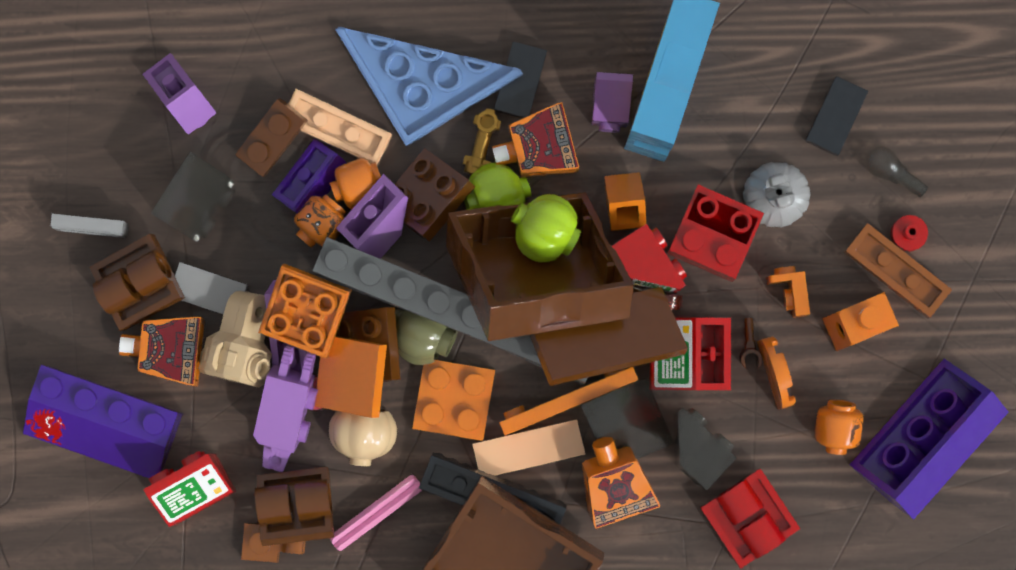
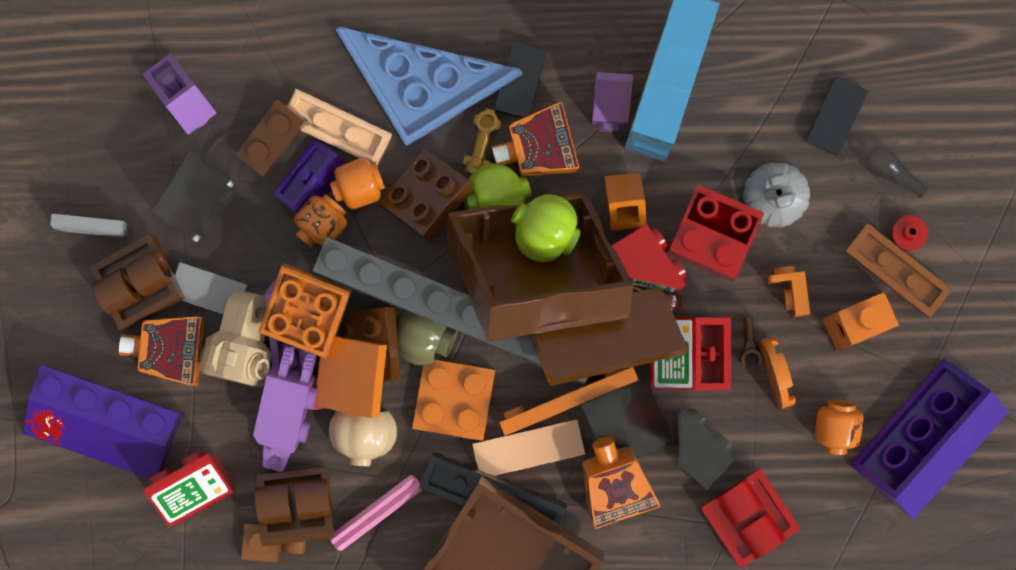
medium lavender slope [336,174,408,259] -> none

